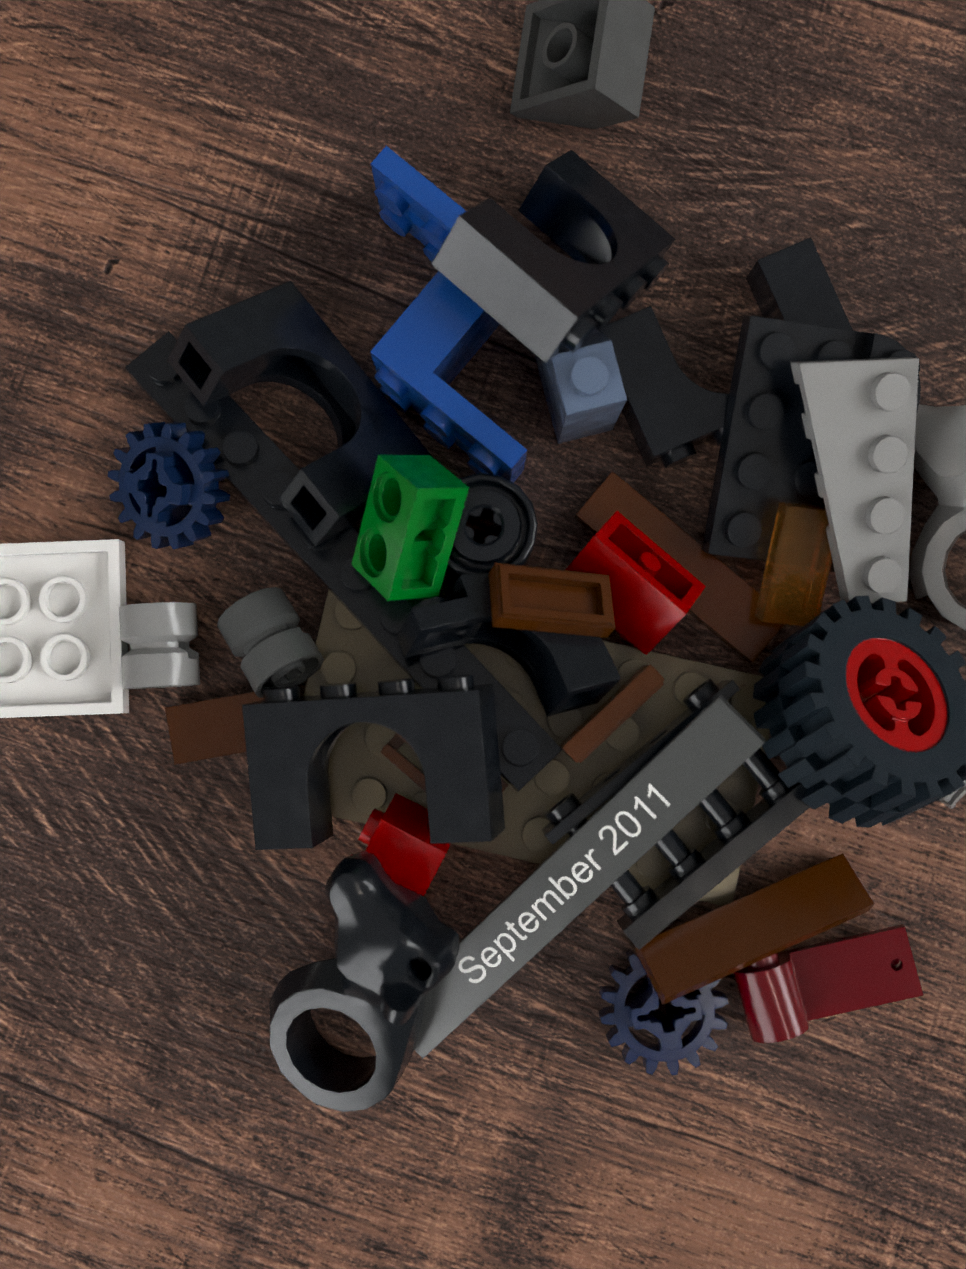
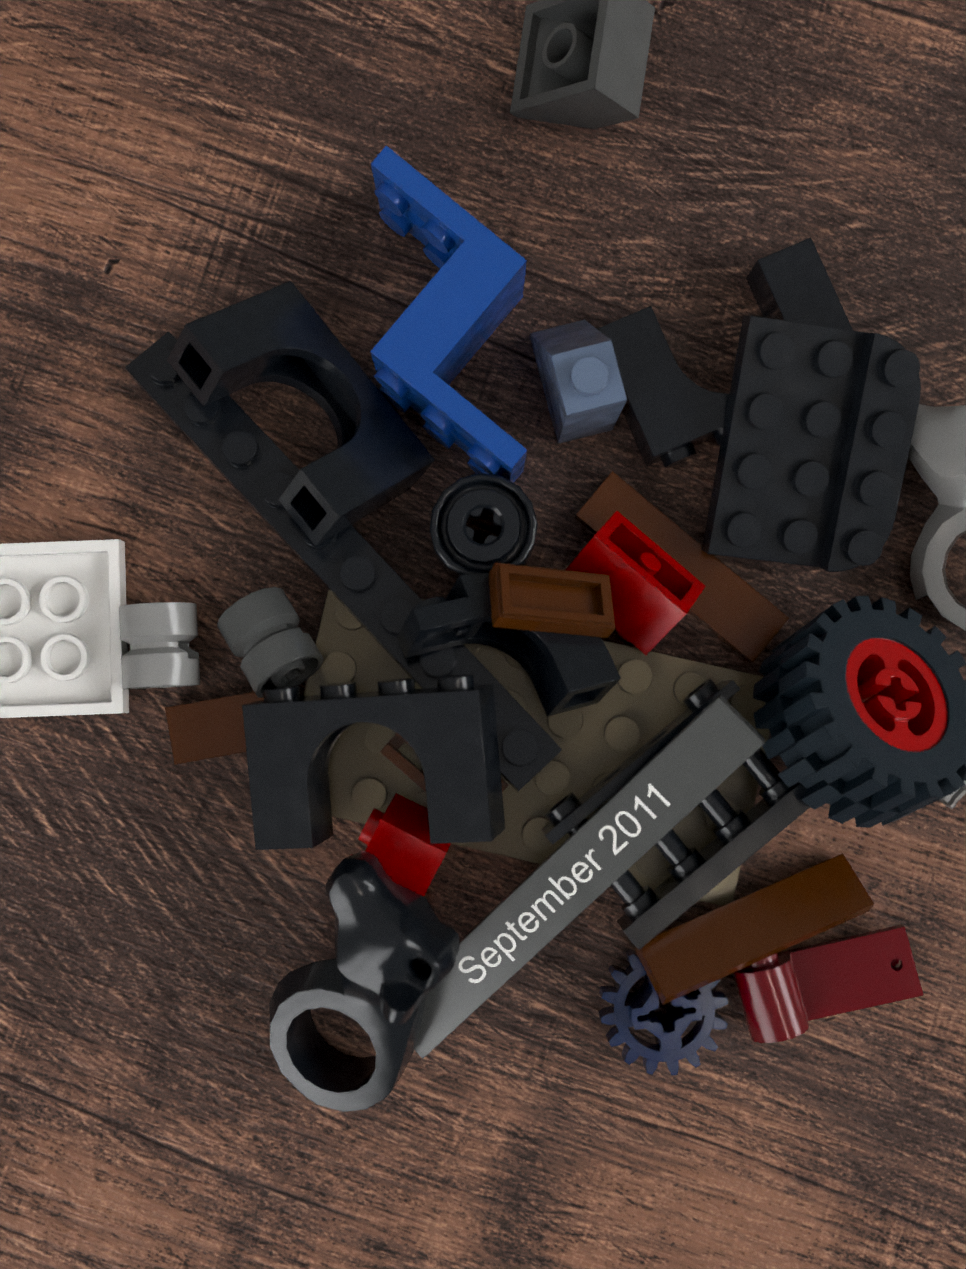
dark blue gear [108,422,230,549] -> none
green brick [351,455,469,601] -> none
black arch [431,150,676,363] -> none
reddish brown tile [559,664,665,763] -> none
clear orange tile [755,502,832,626] -> none
light grey wing [790,357,919,604] -> none

